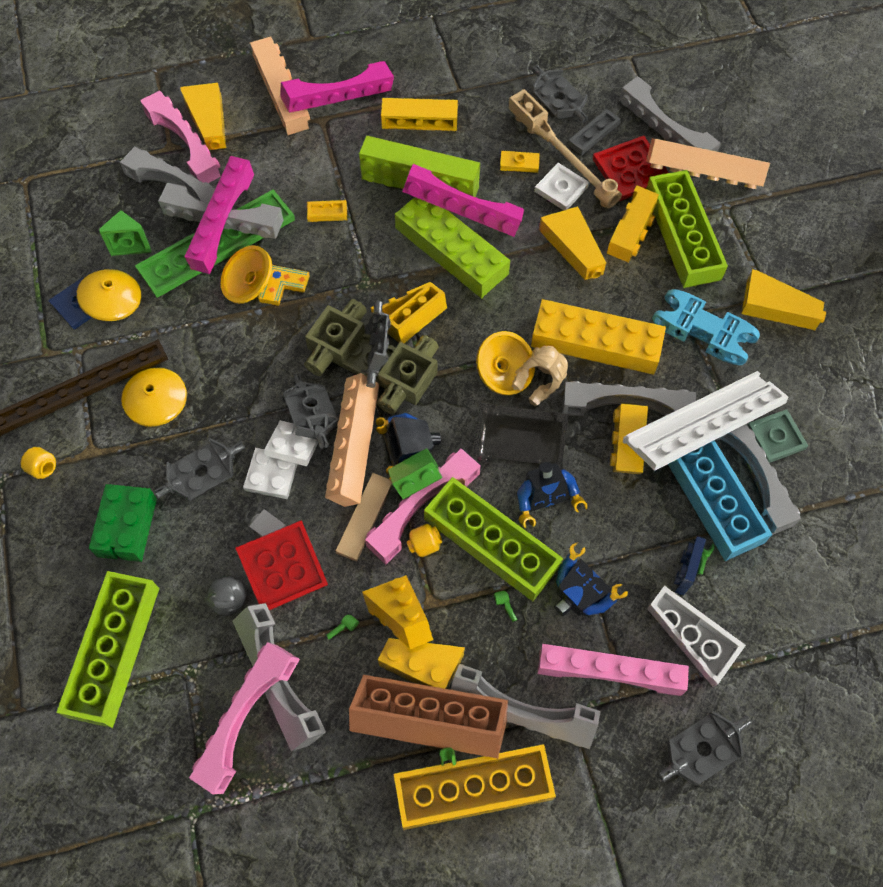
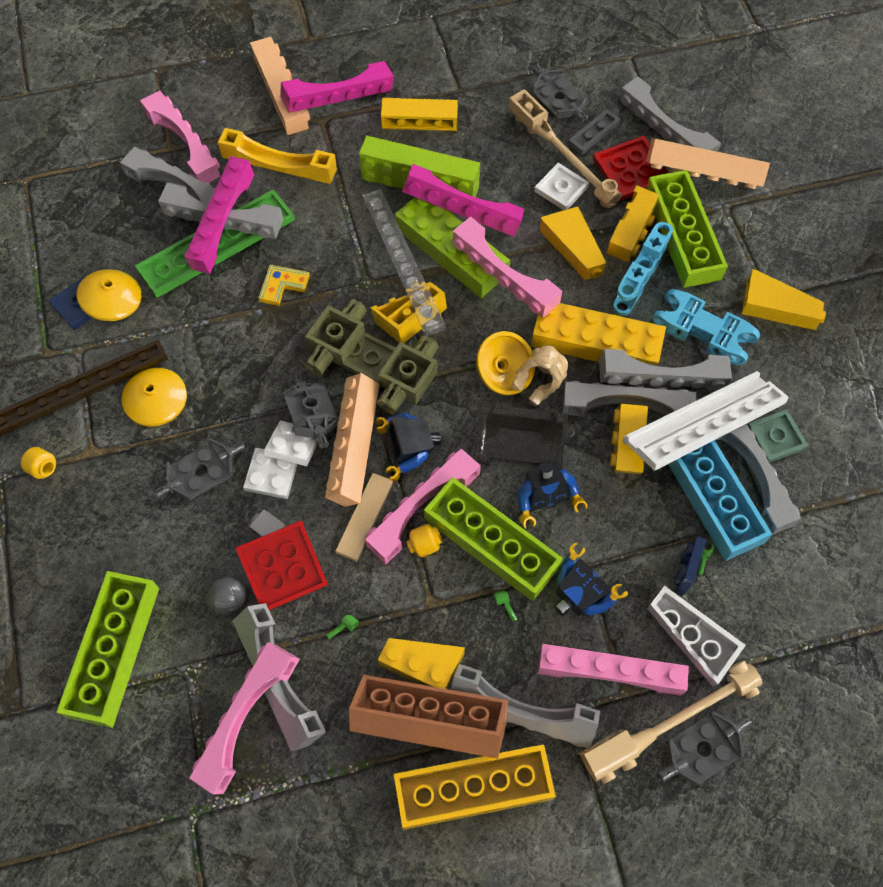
green piece [89,484,157,562] -> none
bright green slope [99,210,152,256] -> none
yellow slope [181,83,226,150] -> none
yellow dish [221,245,272,304] -> none
yellow plate [307,200,347,222] -> none
dark grey plate [361,301,391,388] -> none
yellow wedge [362,575,433,649] -> none
bright green brick [388,448,443,500] -> none
bright green hand [440,747,456,766] -> none
yellow plate [500,151,540,173] -> none
none -> yellow arch [218,128,337,184]
none -> clear plate [363,189,446,337]
none -> bright pink arch [453,216,562,318]
none -> tan bar [579,660,762,784]
none -> light grey arch [599,349,732,390]
none -> medium azure piece [613,222,673,316]

